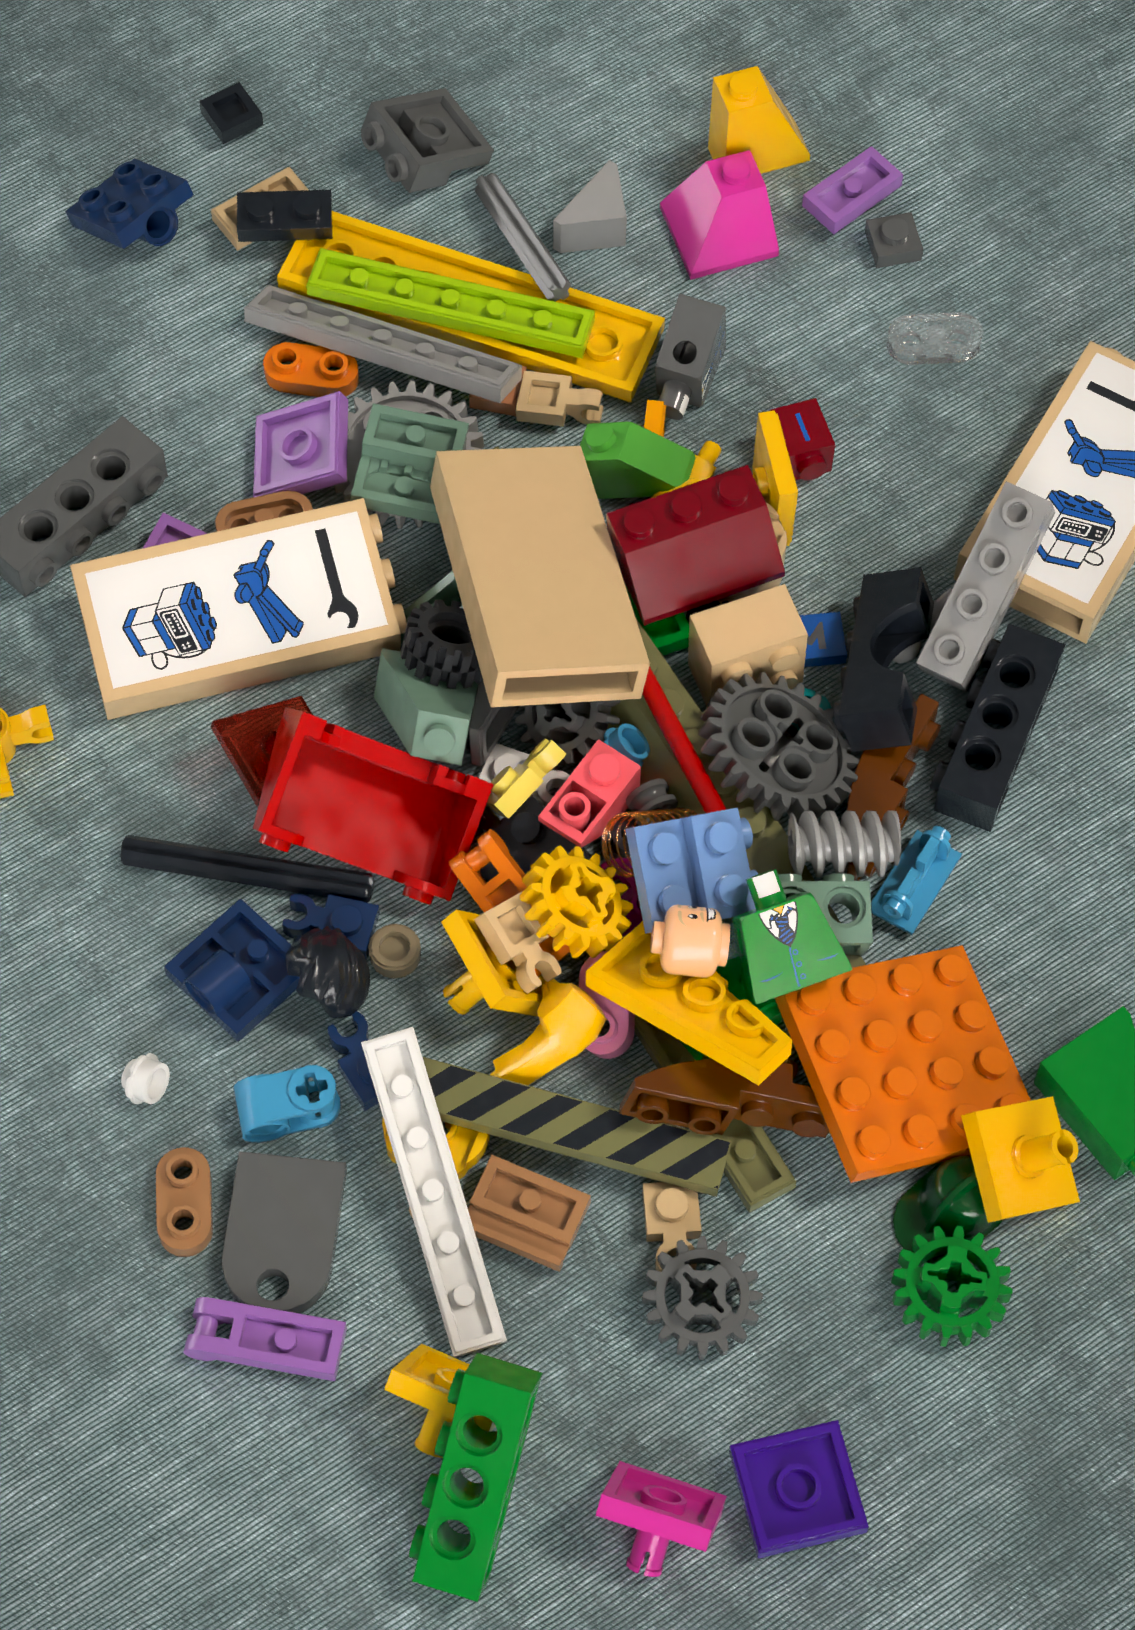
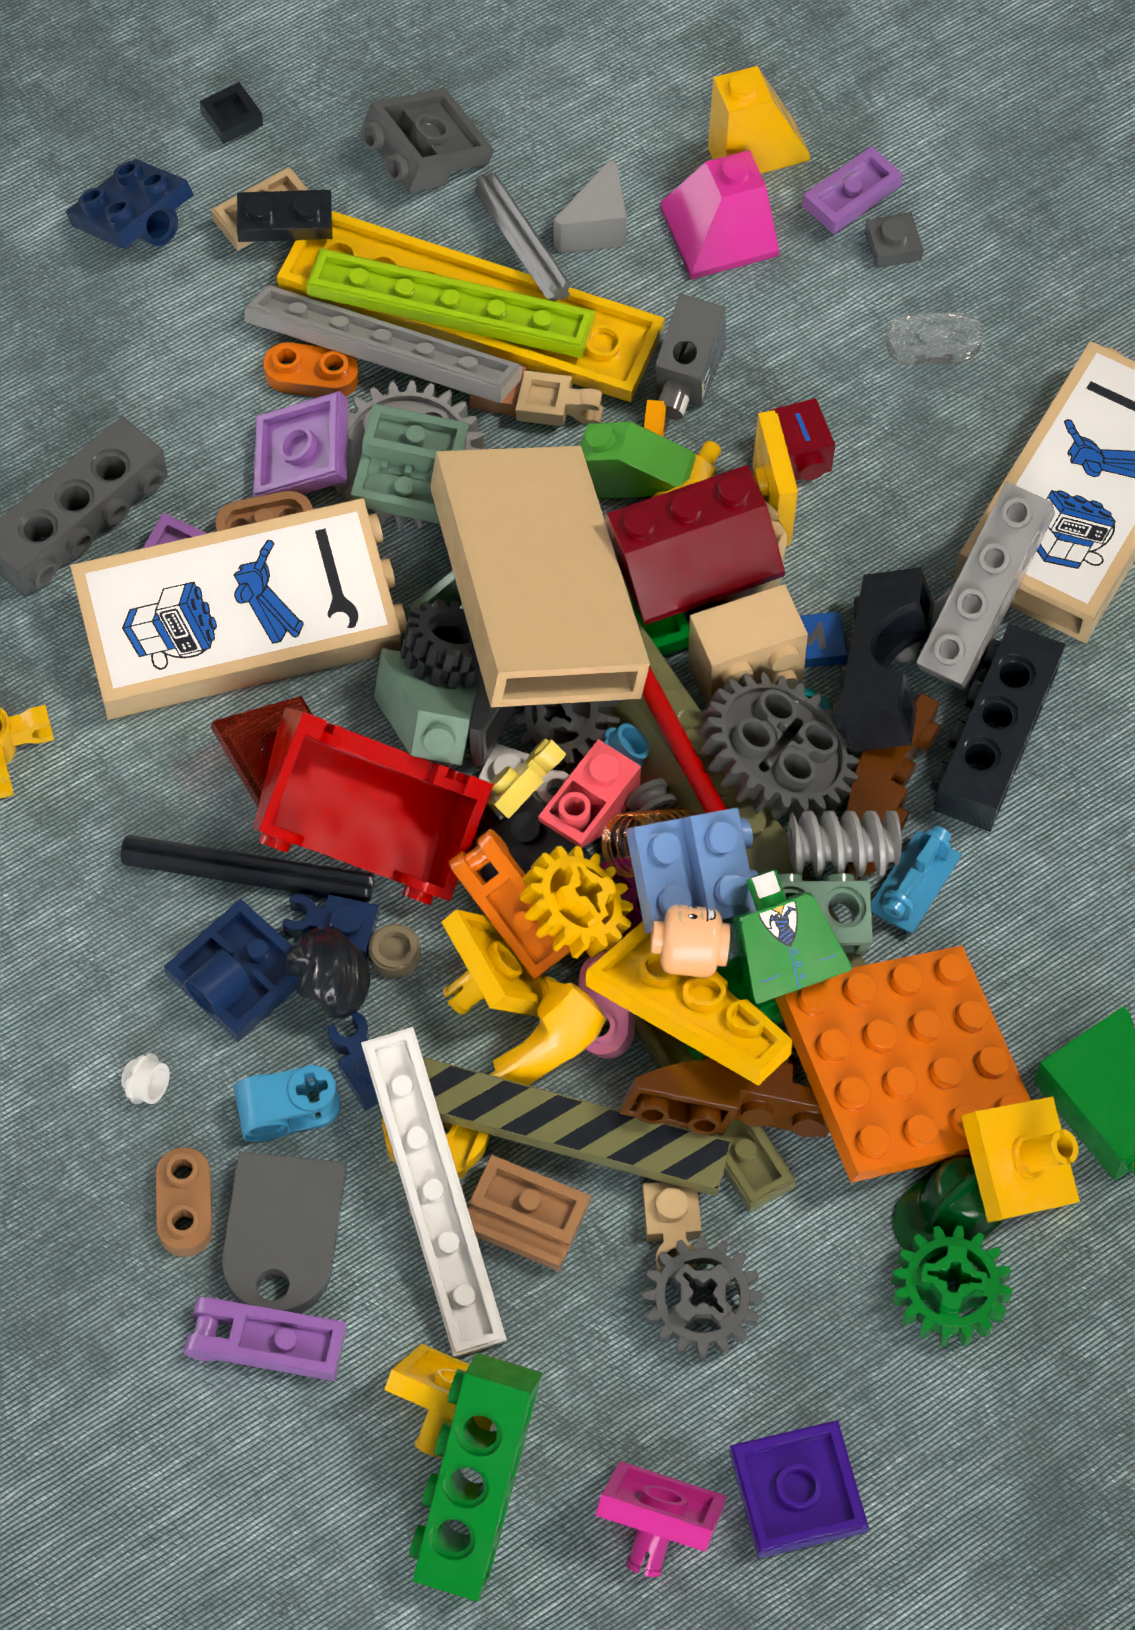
tan plate [474,892,562,994] -> none

